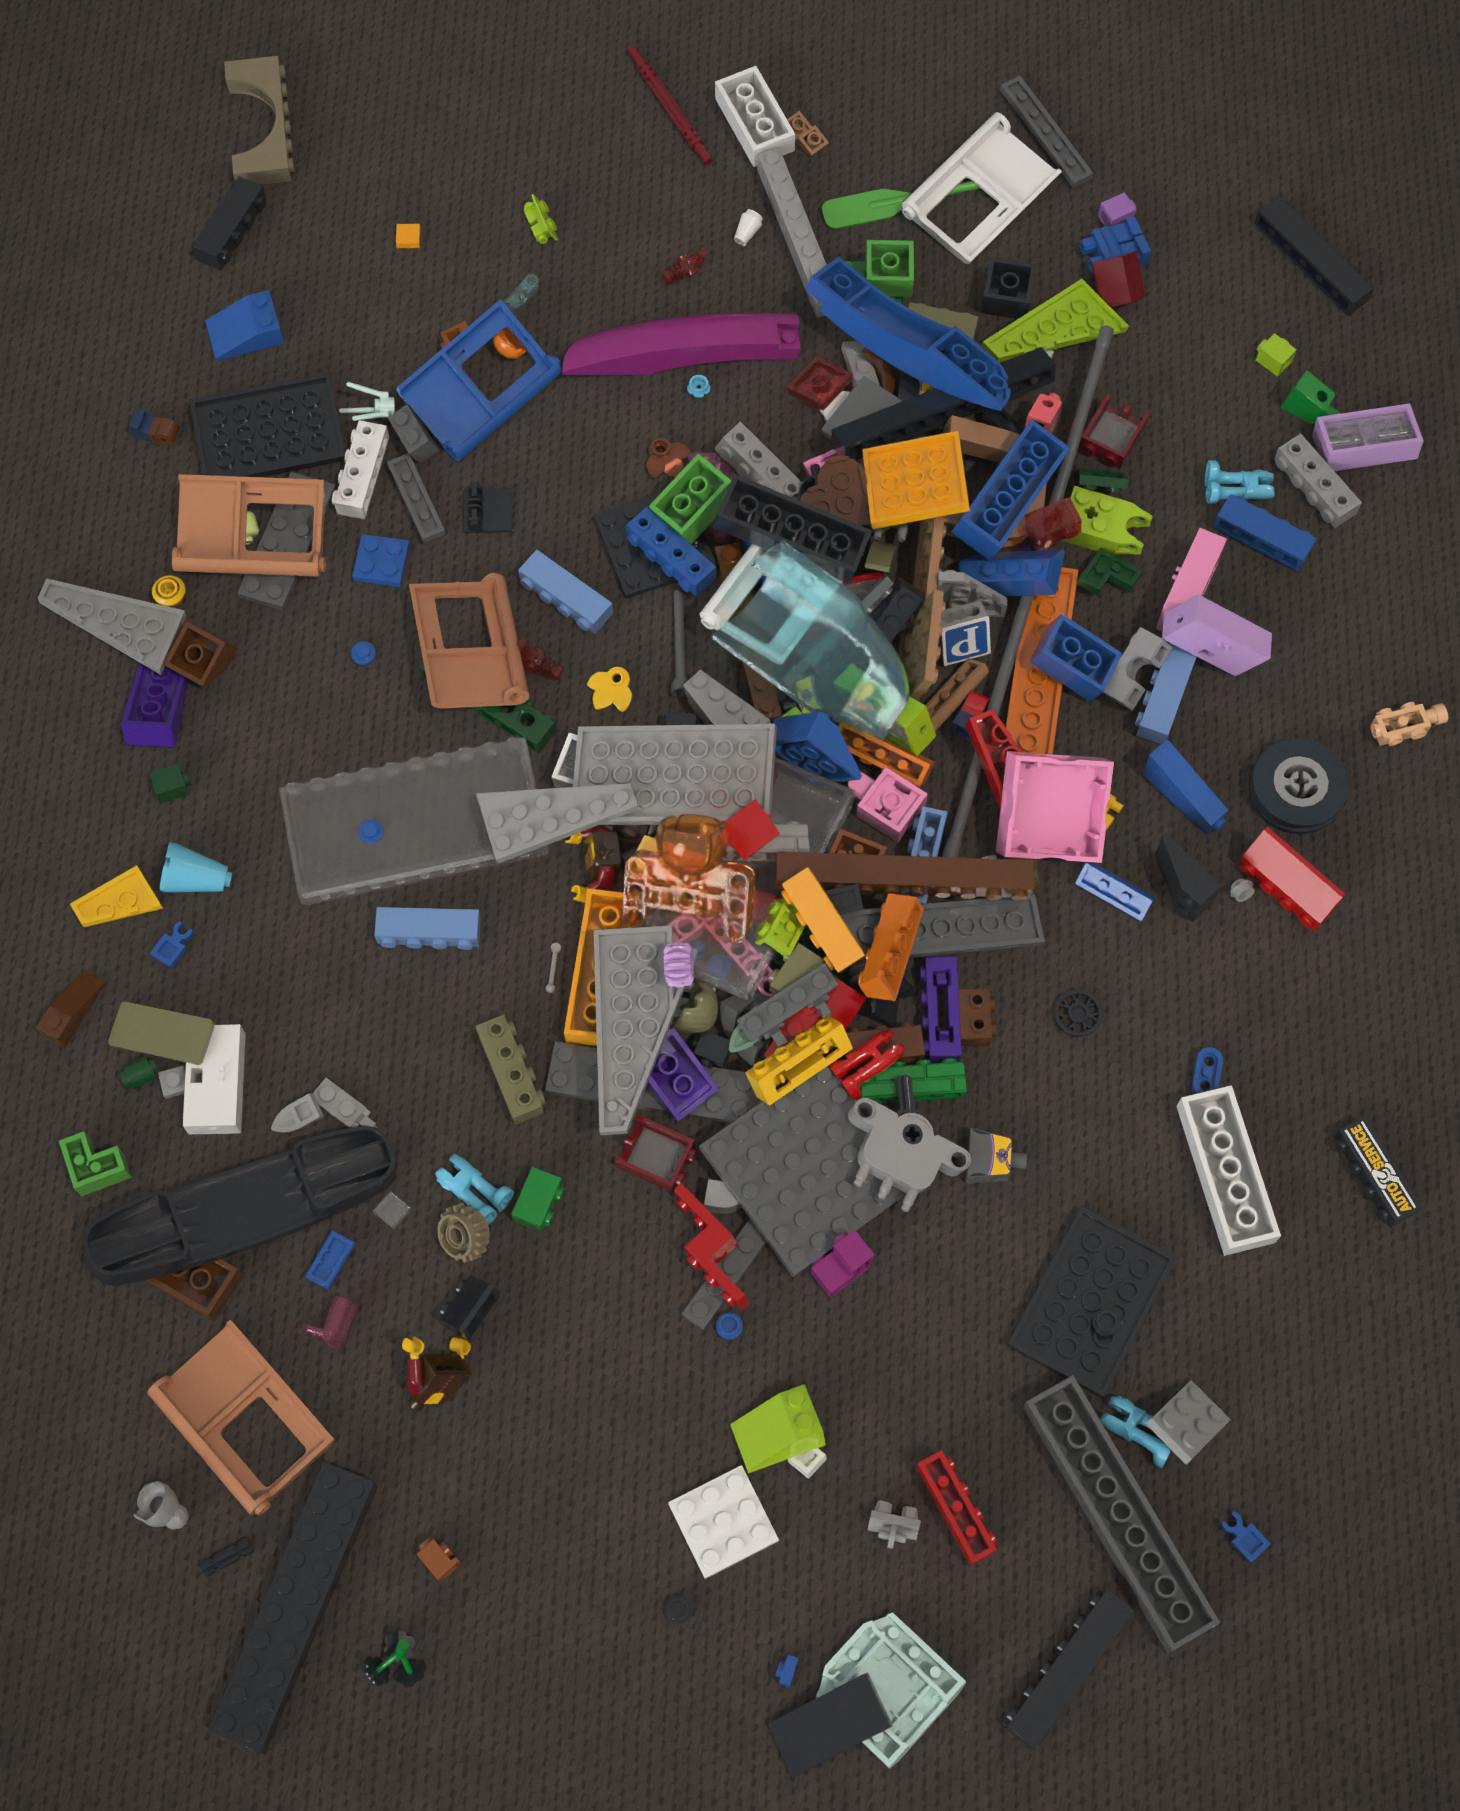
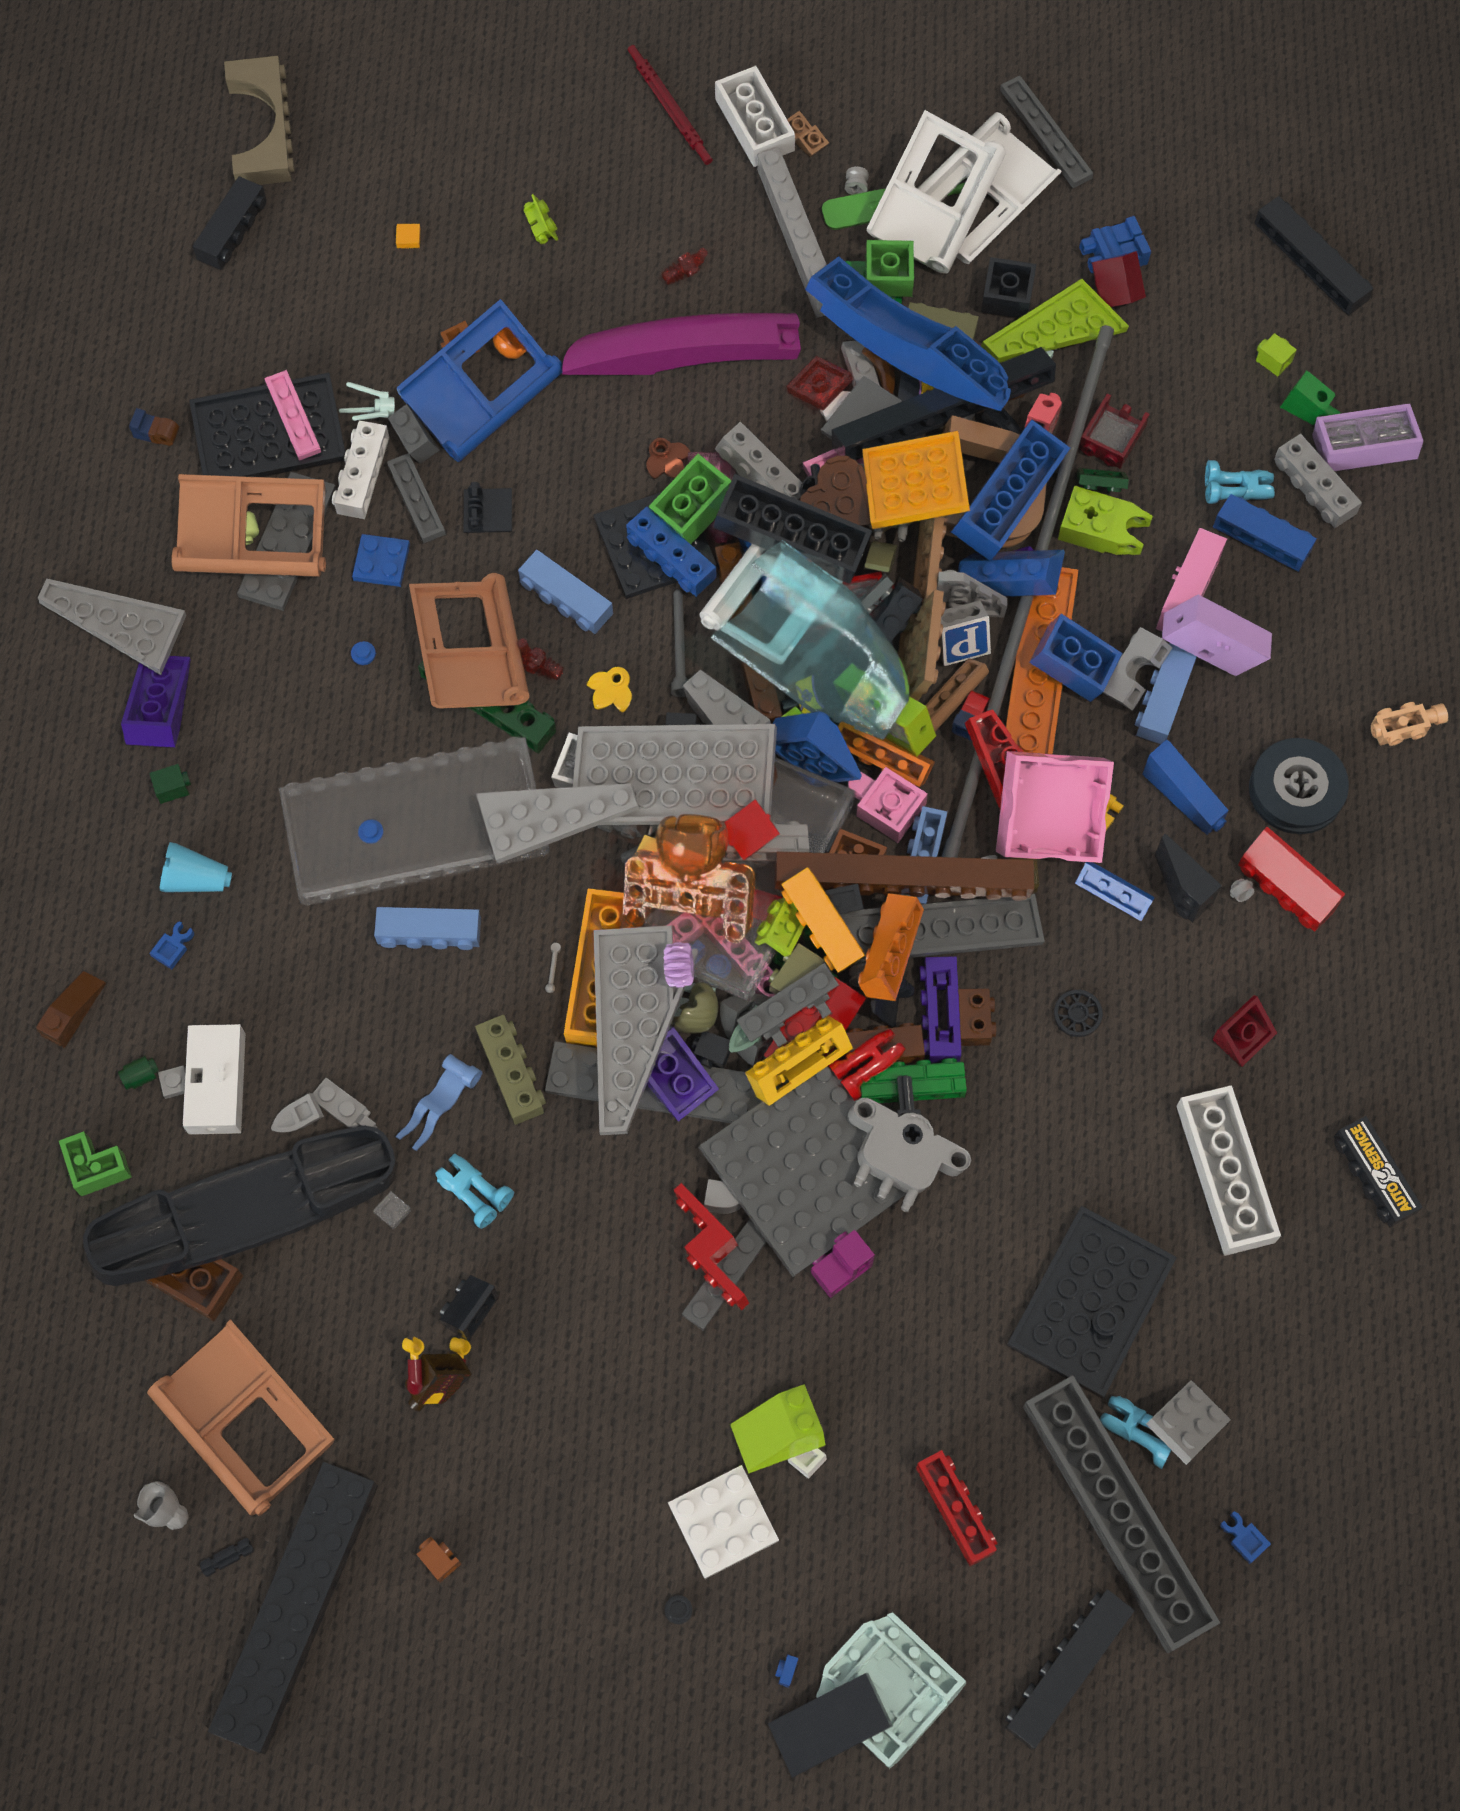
yellow wing [70,865,163,927] -> none
olive piece [108,1002,215,1065] -> none
yellow cone [152,575,186,607] -> none
reddish brown slope [163,621,238,687] -> none
blue slope [205,290,284,361] -> none
clear pink piece [301,1296,359,1350] -> none
blue plate [305,1230,356,1290] -> none
black plant [364,1630,427,1687] -> none
dark tan gear [437,1203,490,1263] -> none
clear light blue bar [504,274,539,314] -> none
green brick [511,1167,565,1232] -> none
torso [565,825,621,903] -> none
window [615,1114,697,1193] -> none
medium azure plate [687,375,710,398] -> none
blue plate [716,1312,743,1340] -> none
white cone [734,209,763,246] -> none
light grey hips [868,1500,921,1549] -> none
dark grey torso [965,1128,1027,1184] -> none
clear red brick [1025,497,1082,550] -> none
dark green plate [1077,548,1143,596] -> none
medium lavender brick [1098,192,1136,226] -> none
blue plate [1191,1047,1223,1094] -> none
none -> bright pink tile [264,370,321,461]
none -> medium blue flag [396,1054,482,1151]
none -> light grey wheel [845,167,869,195]
none -> white piece [867,110,1006,273]
none -> dark red slope [1212,995,1277,1067]

